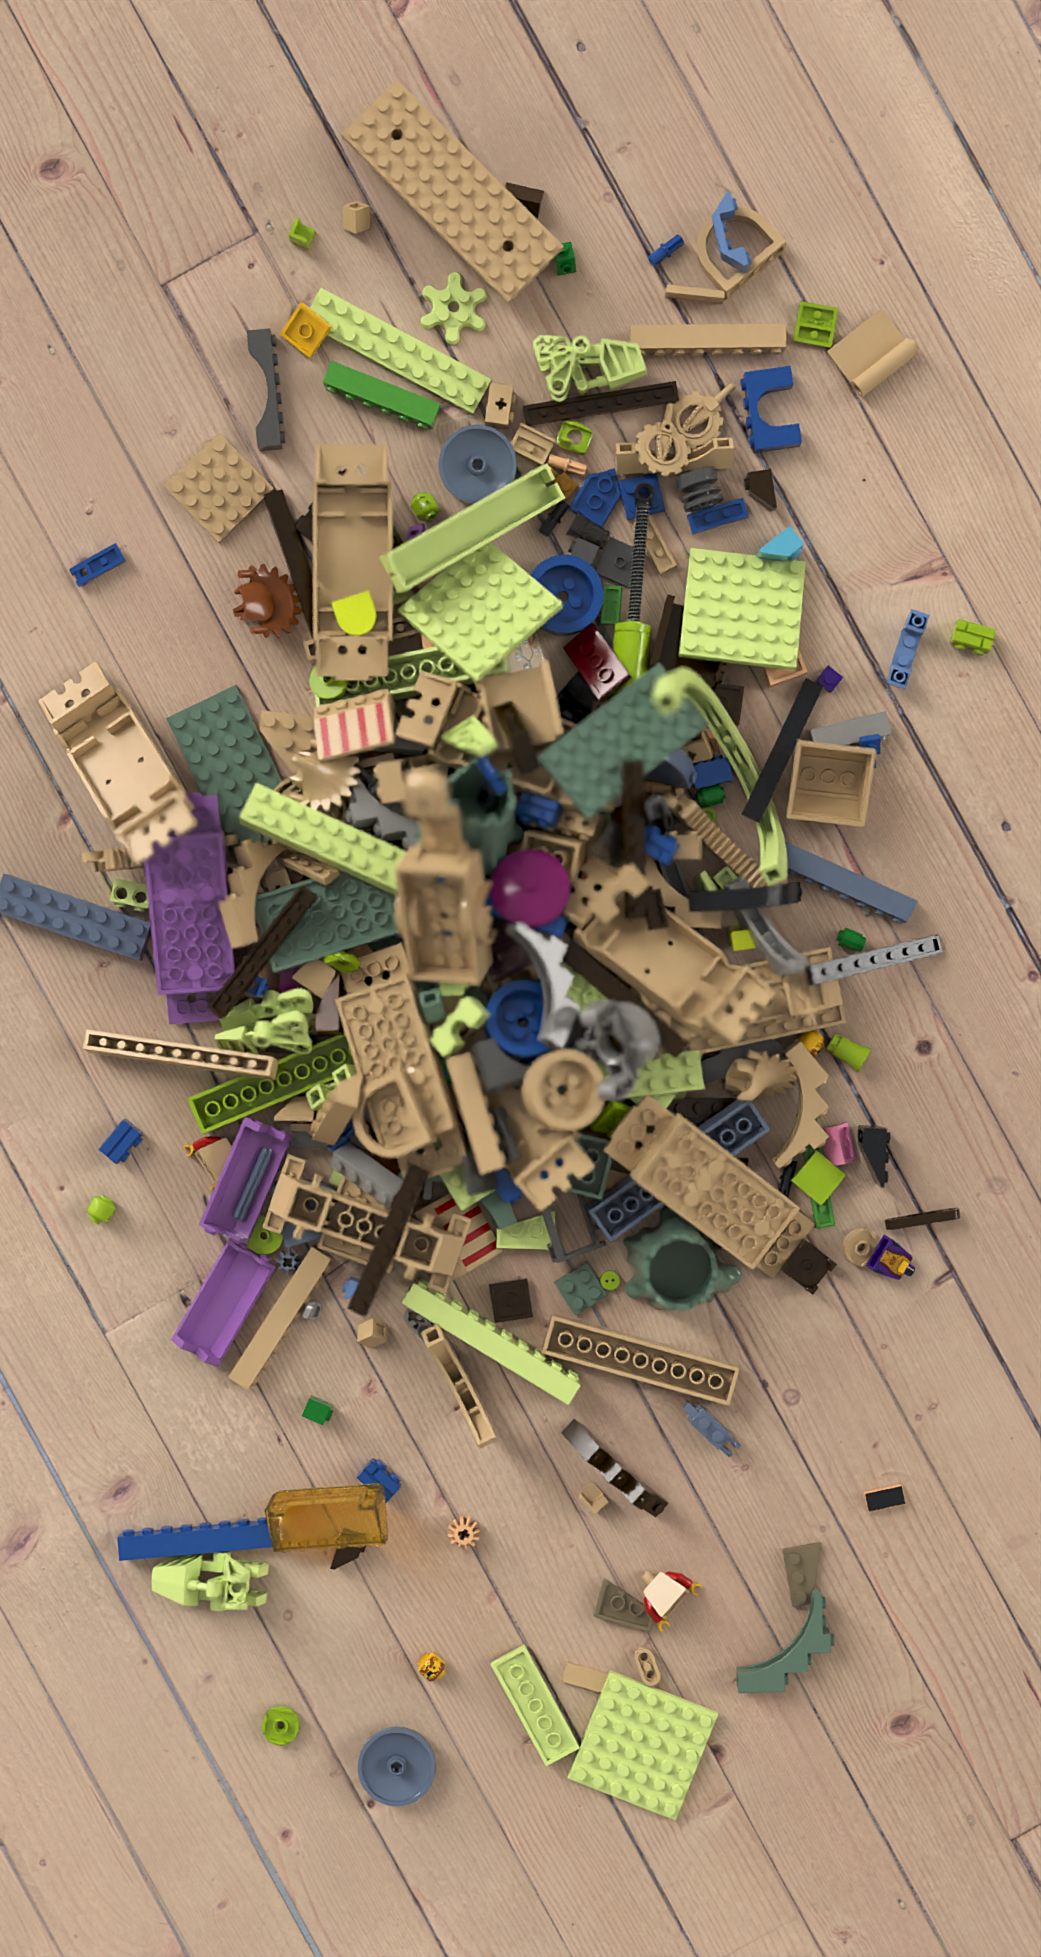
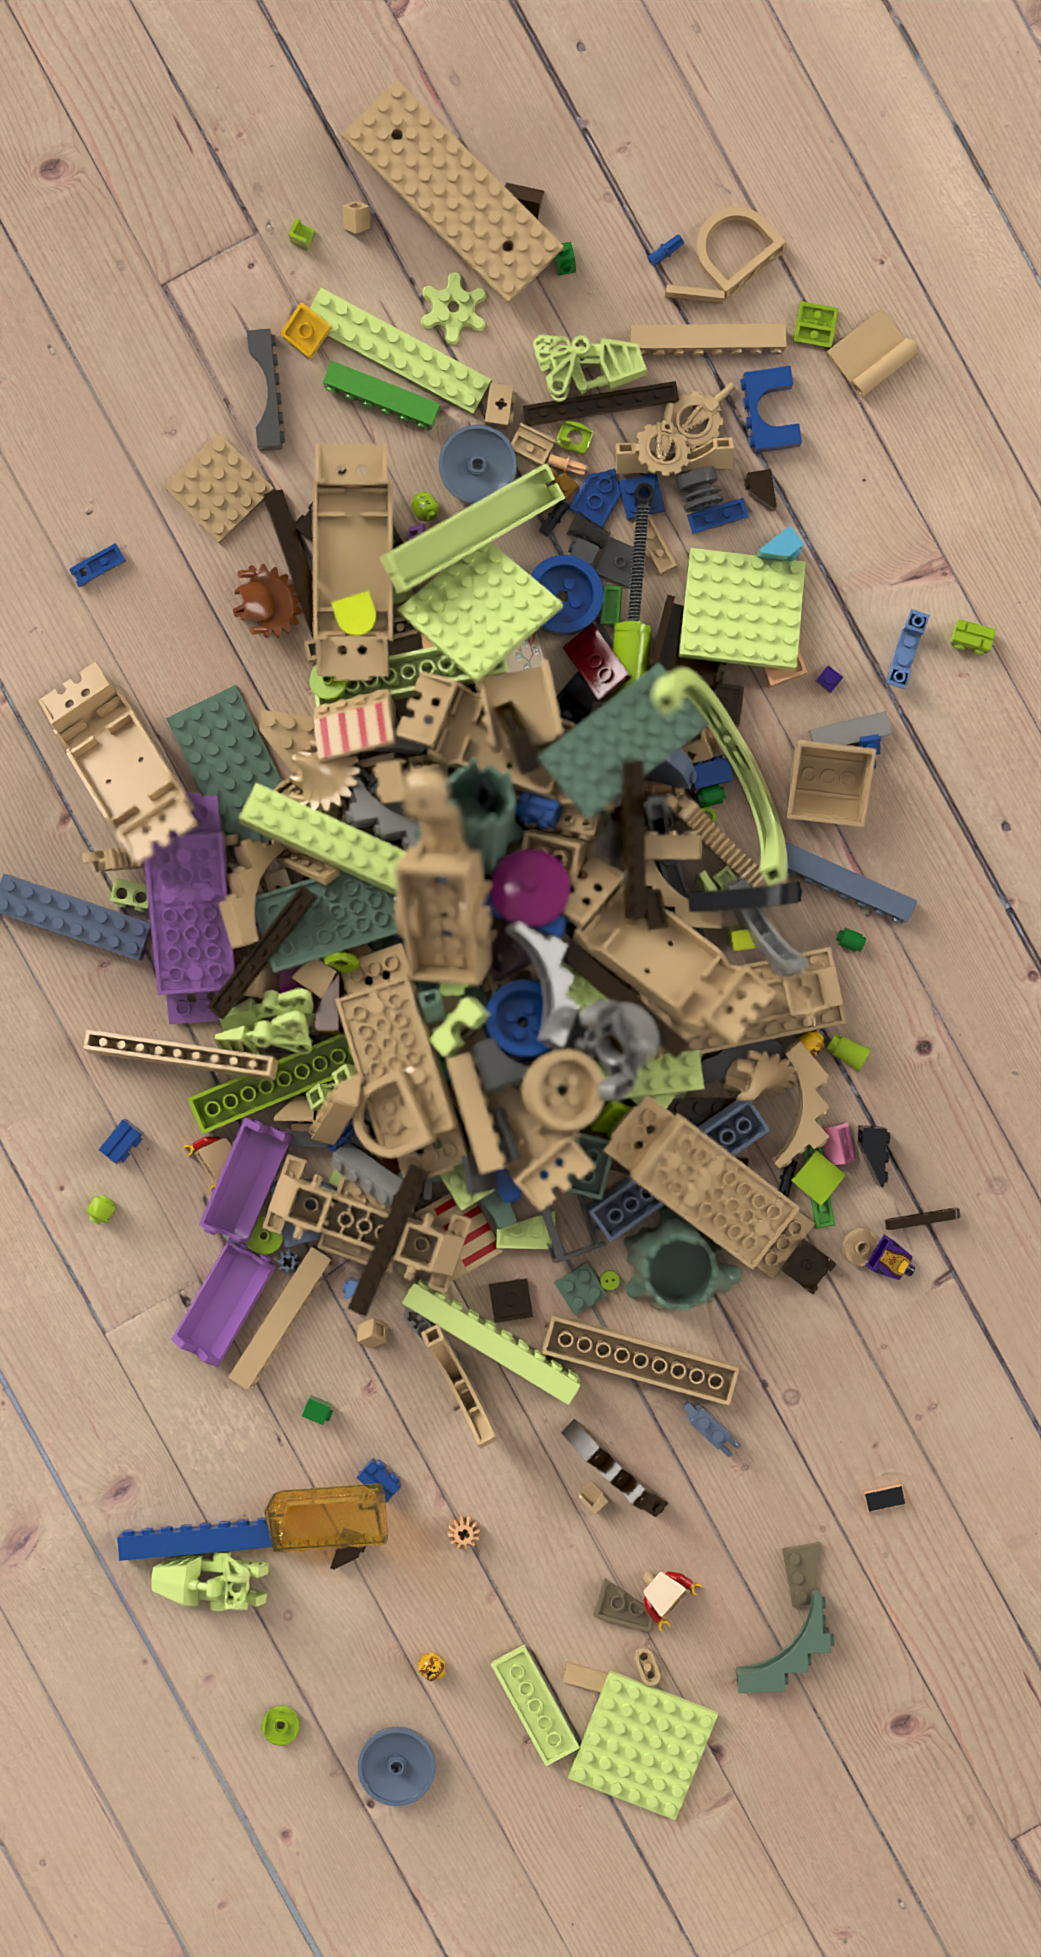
sand blue axle [233,1147,273,1220] -> none
blue bracket [245,976,269,997] -> none
light grey tile [302,1300,322,1321] -> none
yellowish green wing [440,716,498,757] -> none
blue axle [476,755,507,794] -> none
tan arch [587,863,650,924] -> none
blue brick [645,824,680,866] -> none
medium blue slope [712,192,752,273] -> none
black tile [742,678,823,823] -> none
tile [806,934,943,986] -> none

